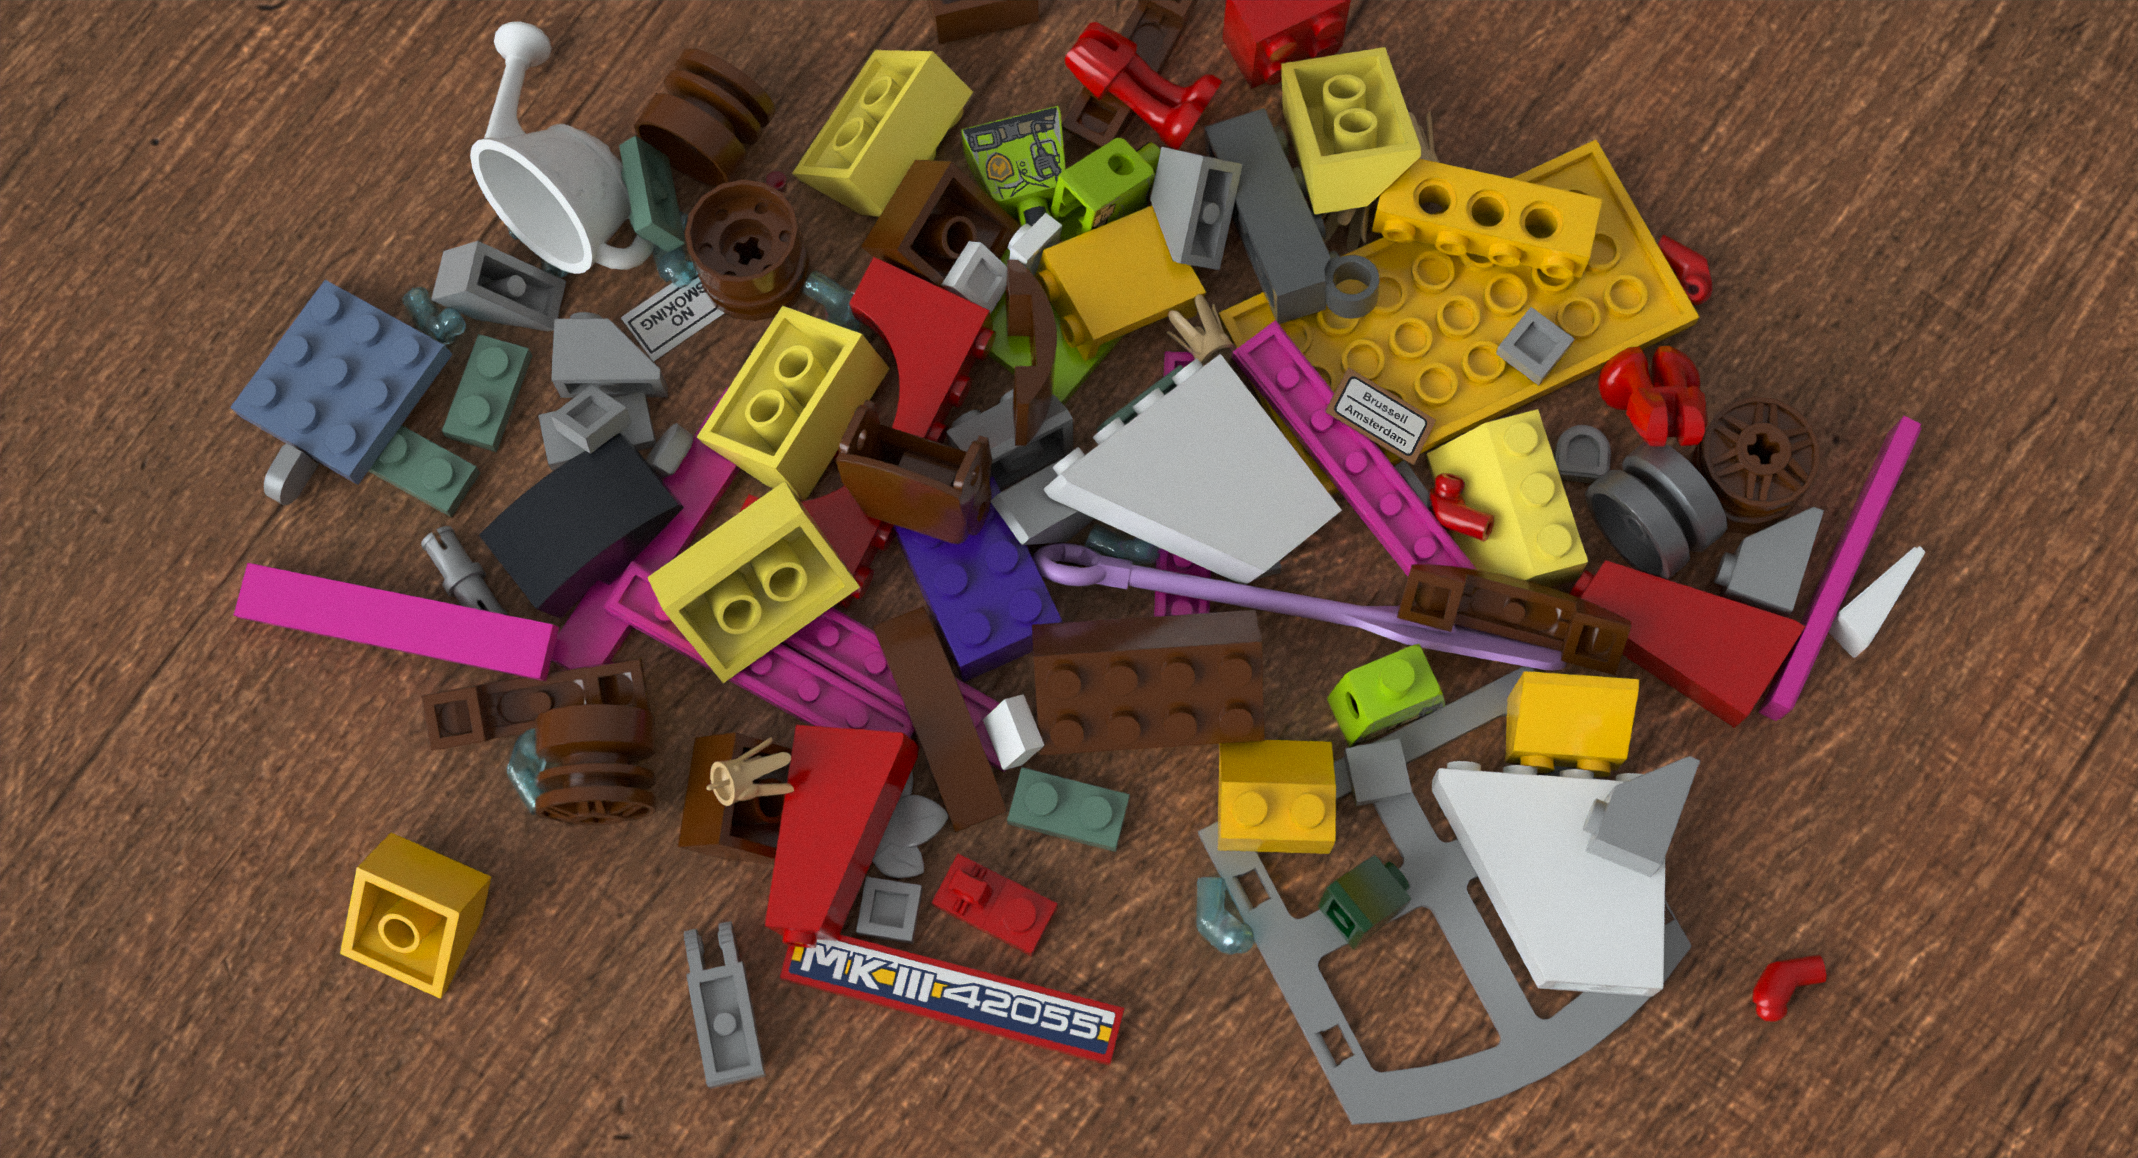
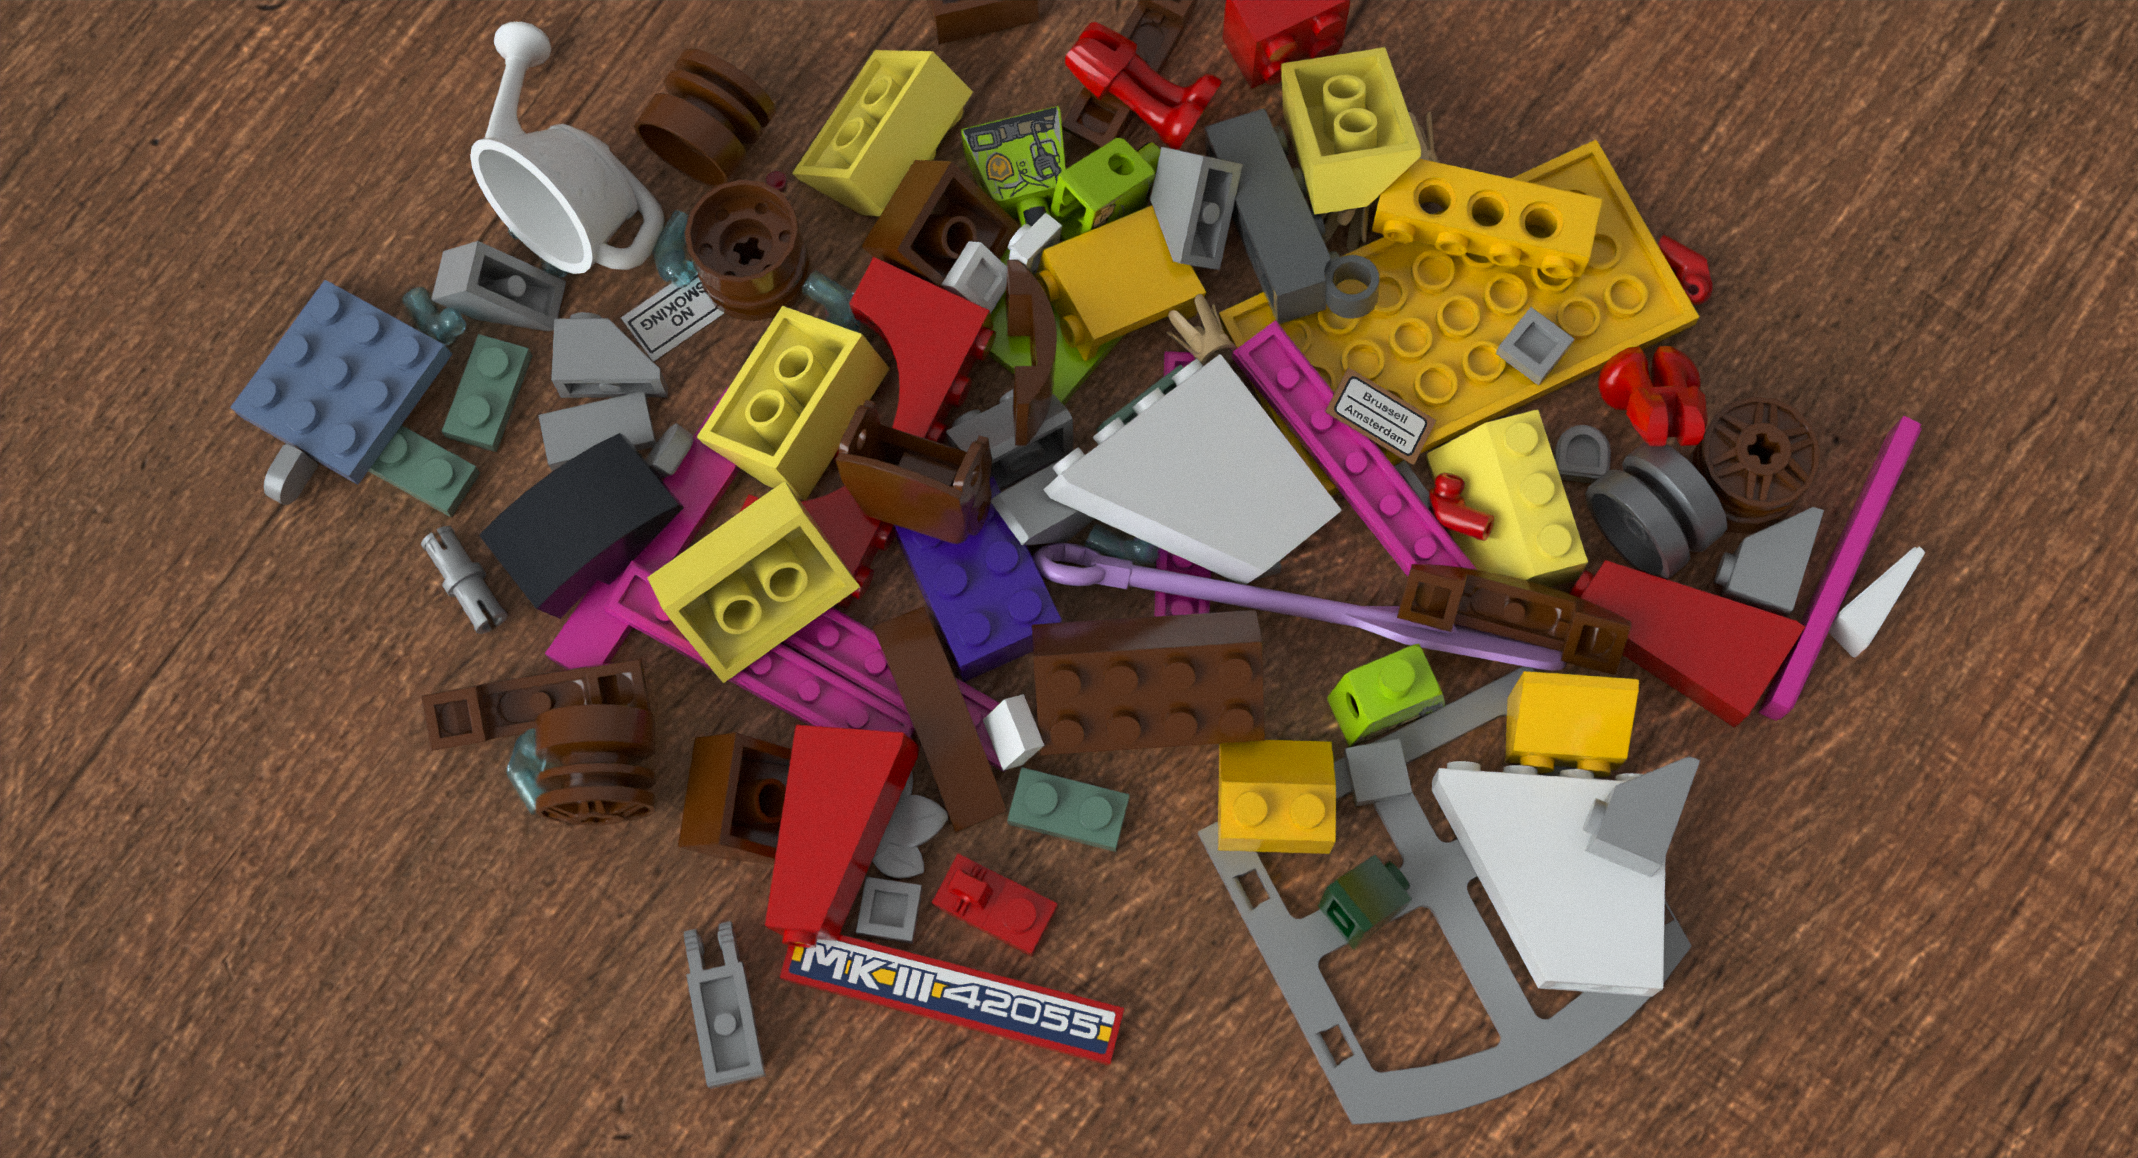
dark pink tile [233,563,559,681] -> none
yellow slope [340,833,491,999] -> none
light grey tile [551,385,631,454] -> none
sand green plate [619,135,685,252] -> none
tan piece [706,737,794,806] -> none
clear light blue arm [1196,877,1255,955] -> none
red arm [1752,955,1826,1022] -> none

